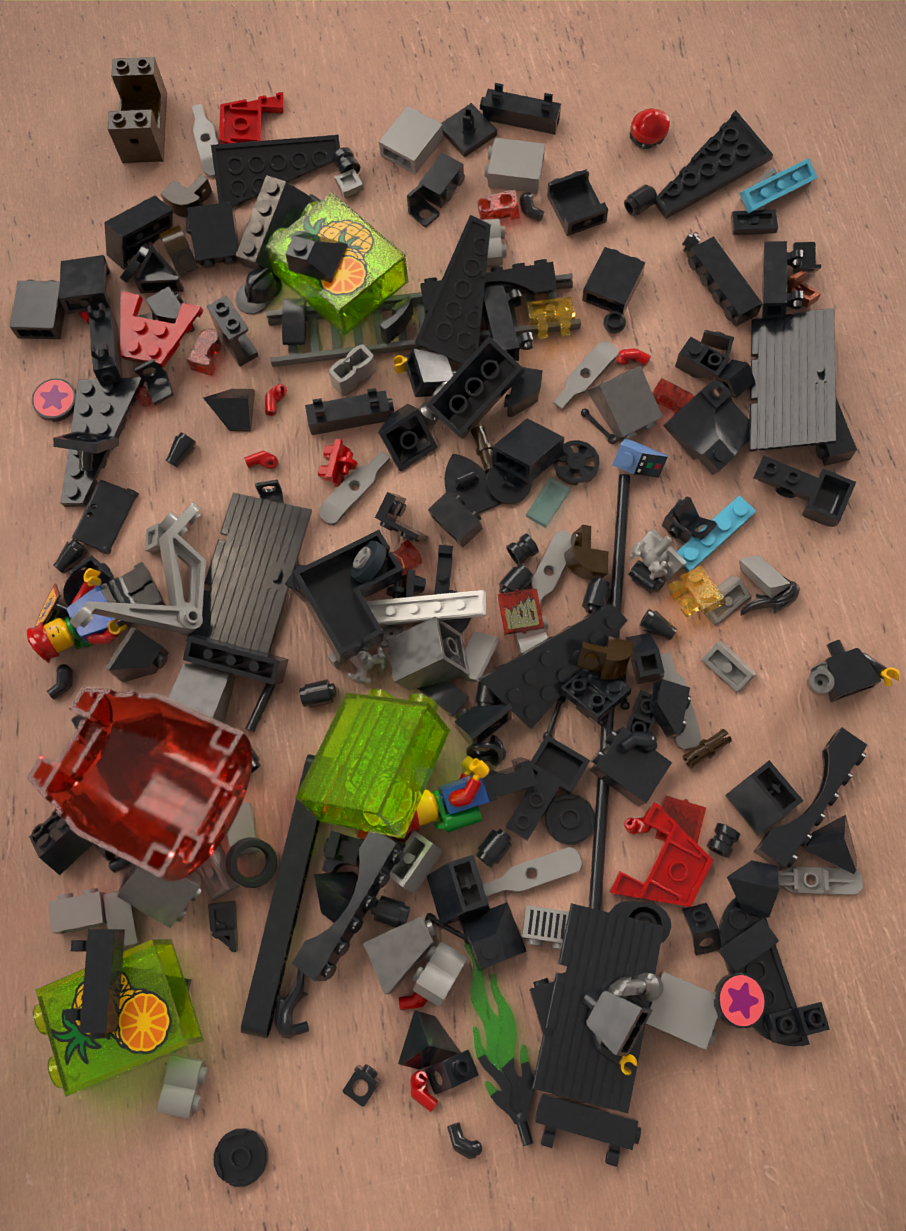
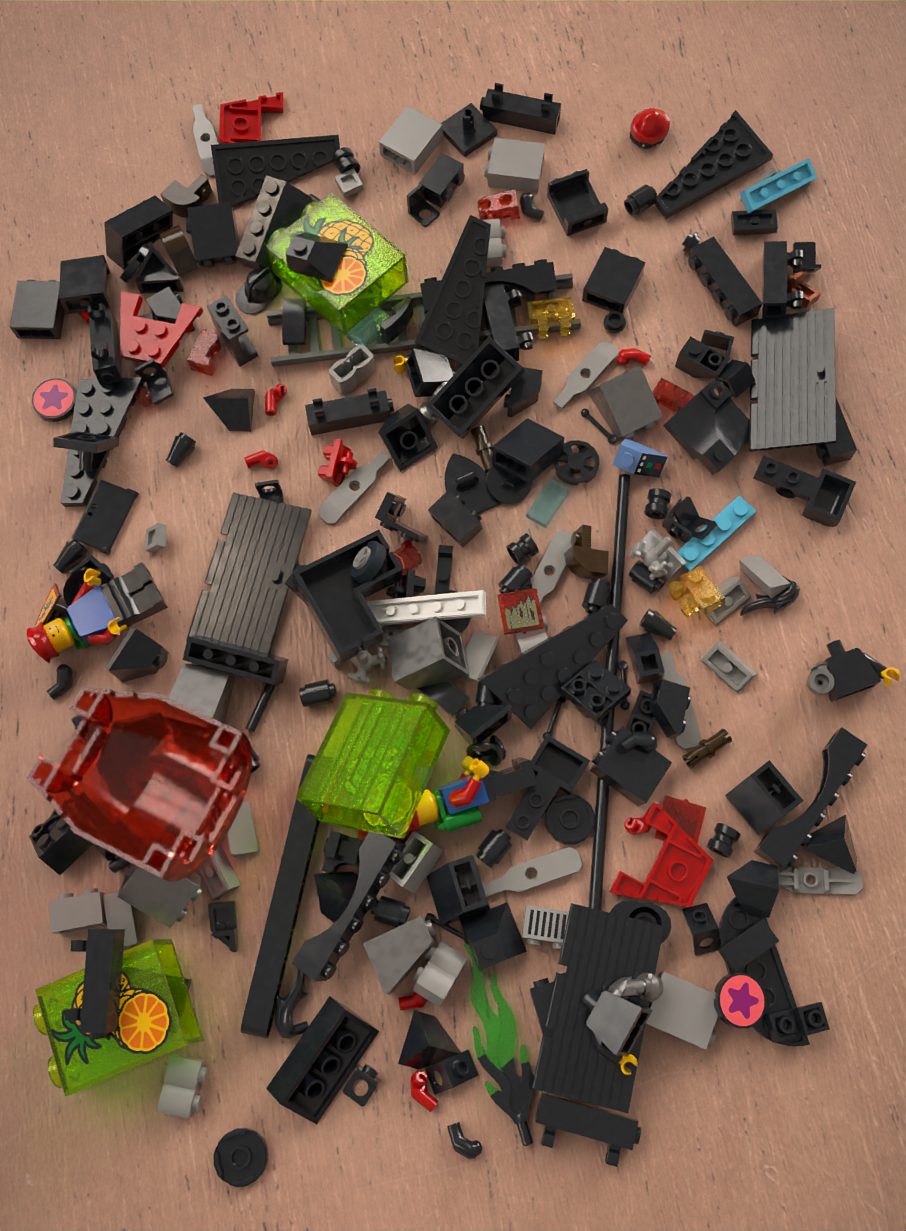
light grey piece [69,502,206,635] -> none
dark brown piece [108,57,167,163] -> none
black tyre [225,837,277,888] -> none
dark brown brick [577,637,633,680] -> none
none -> black slope [266,996,379,1125]
none -> clear light blue tile [346,307,391,347]
none -> black wheel [644,488,672,520]

